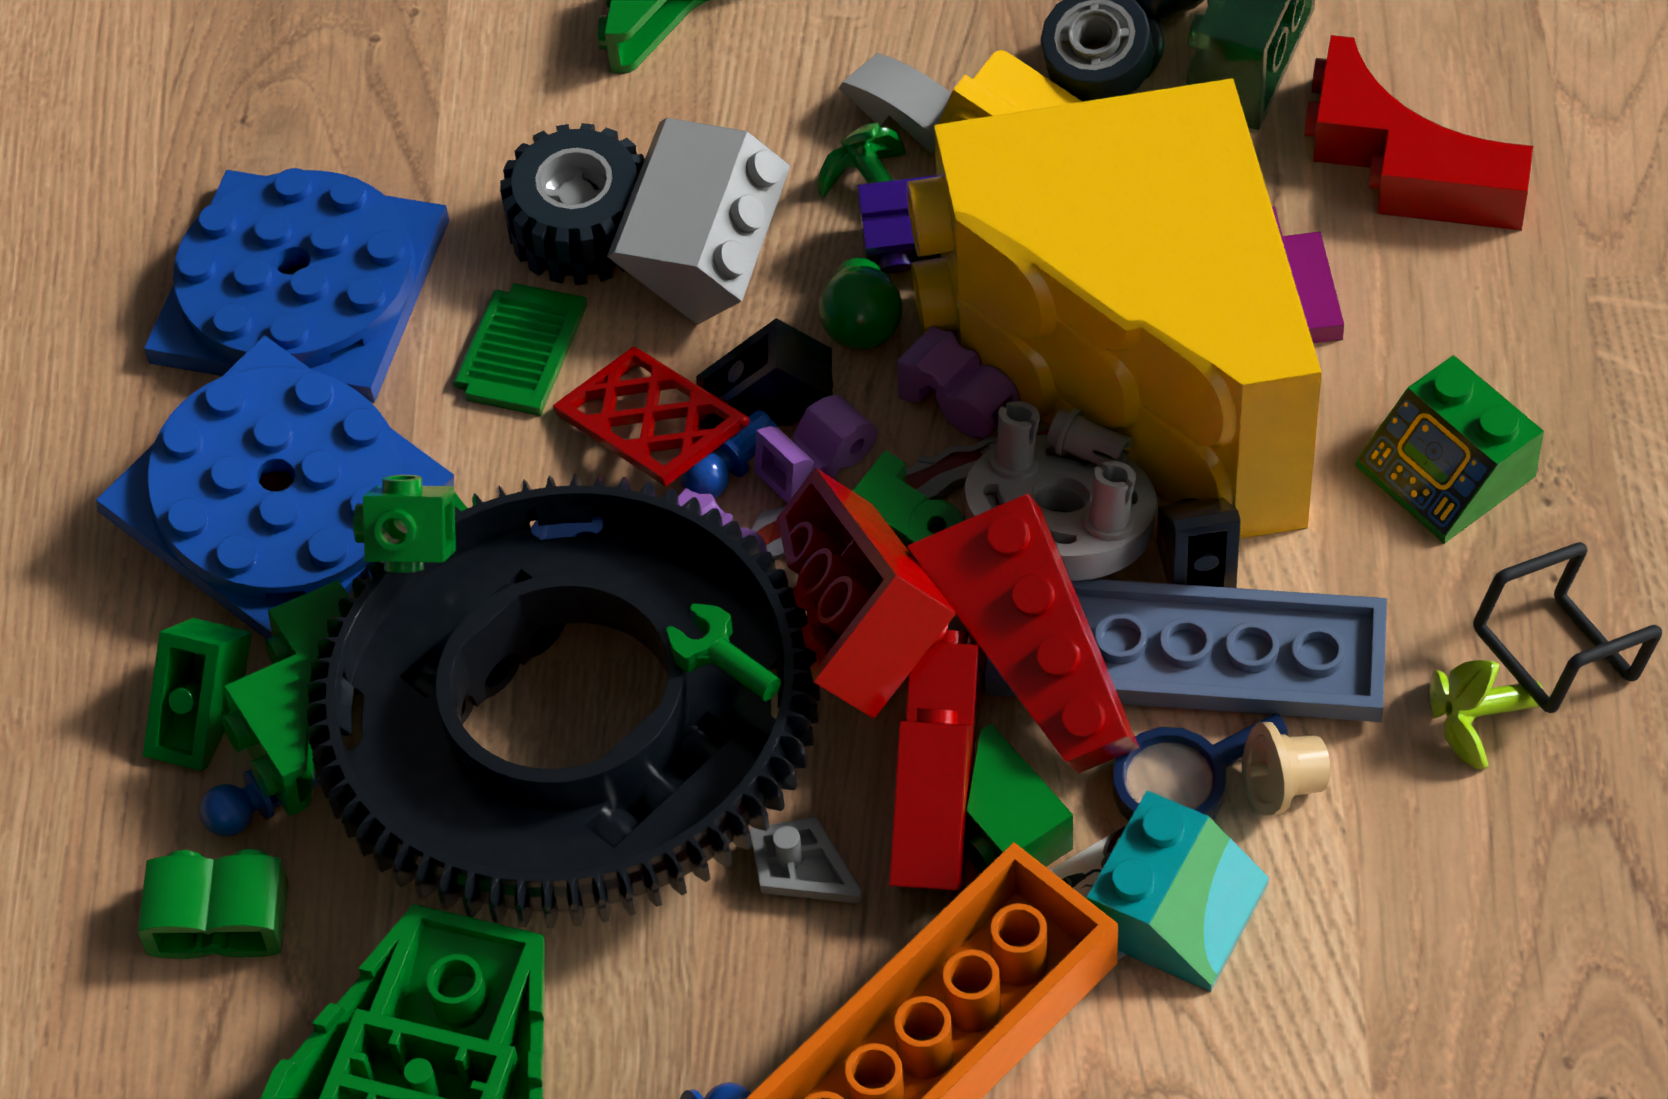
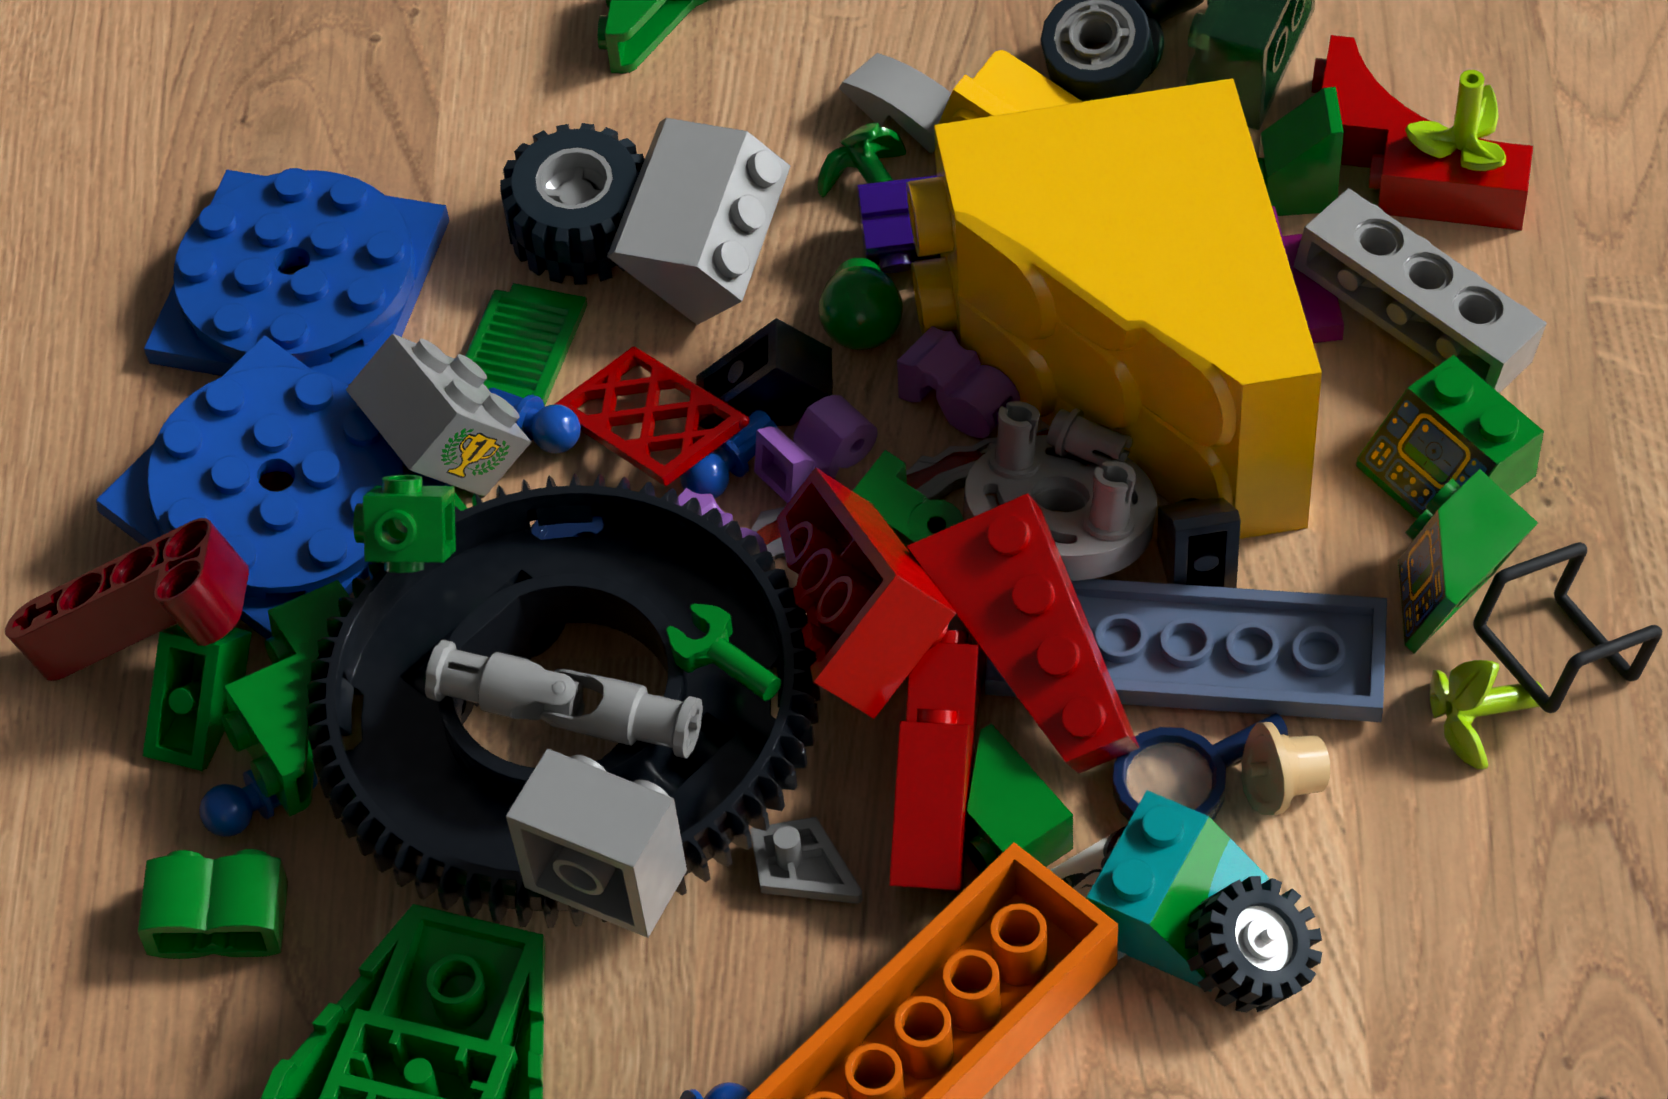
none -> dark red beam [5,518,249,681]
none -> light grey brick [346,334,531,497]
none -> light grey piece [425,640,703,759]
none -> blue axle [489,388,581,454]
none -> light grey brick [506,748,687,938]
none -> black wheel [1185,876,1322,1013]
none -> green slope [1257,87,1344,216]
none -> light grey brick [1293,188,1547,393]
none -> green slope [1398,469,1538,654]
none -> lime plant [1405,70,1506,171]

